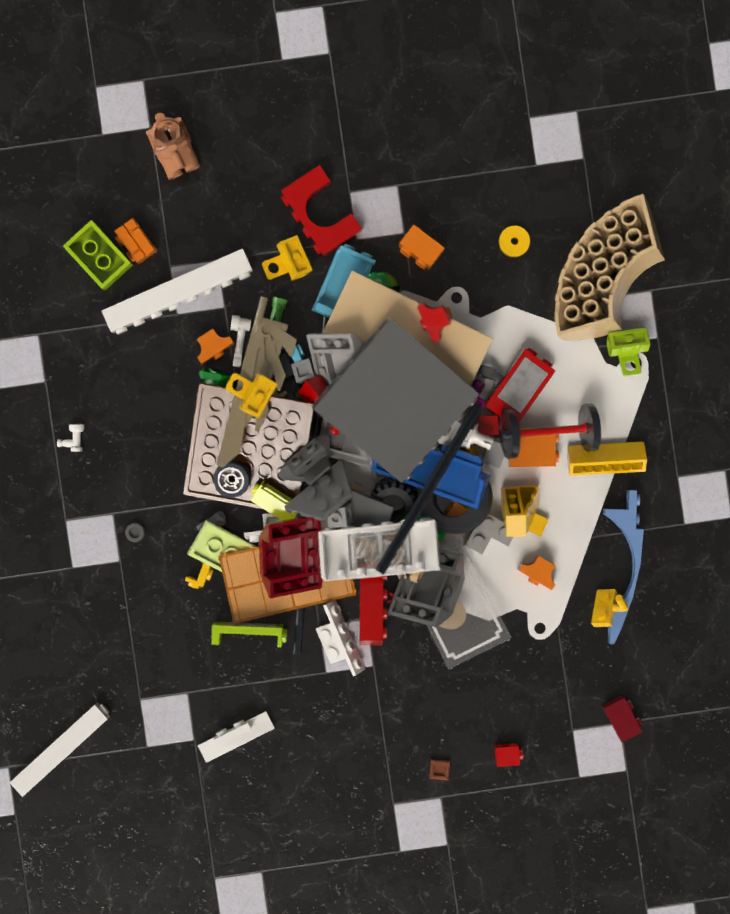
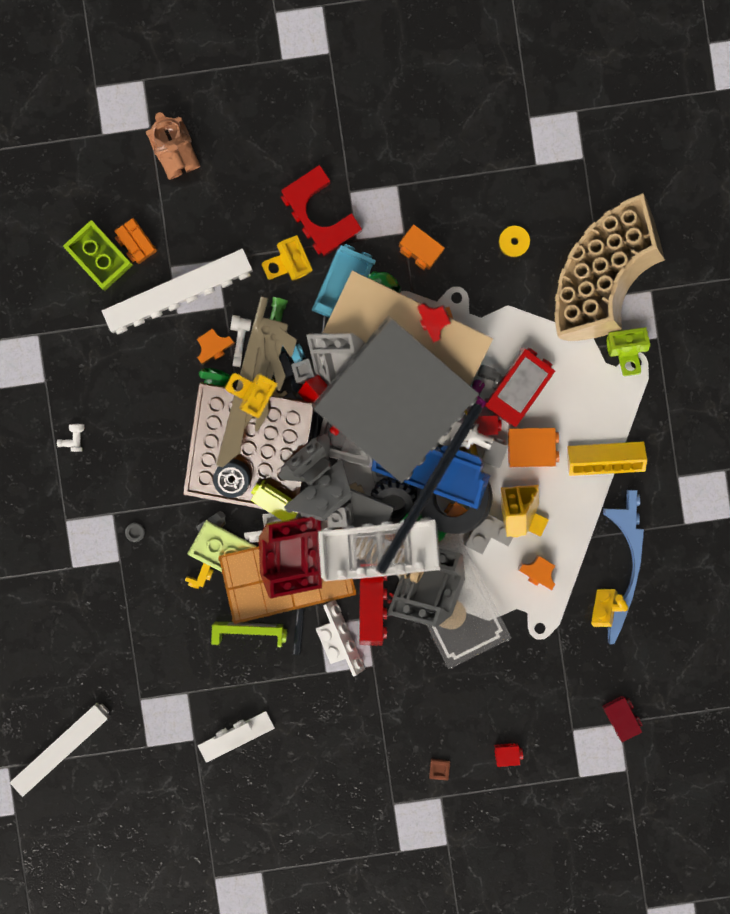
black piece [499,403,601,459] -> none

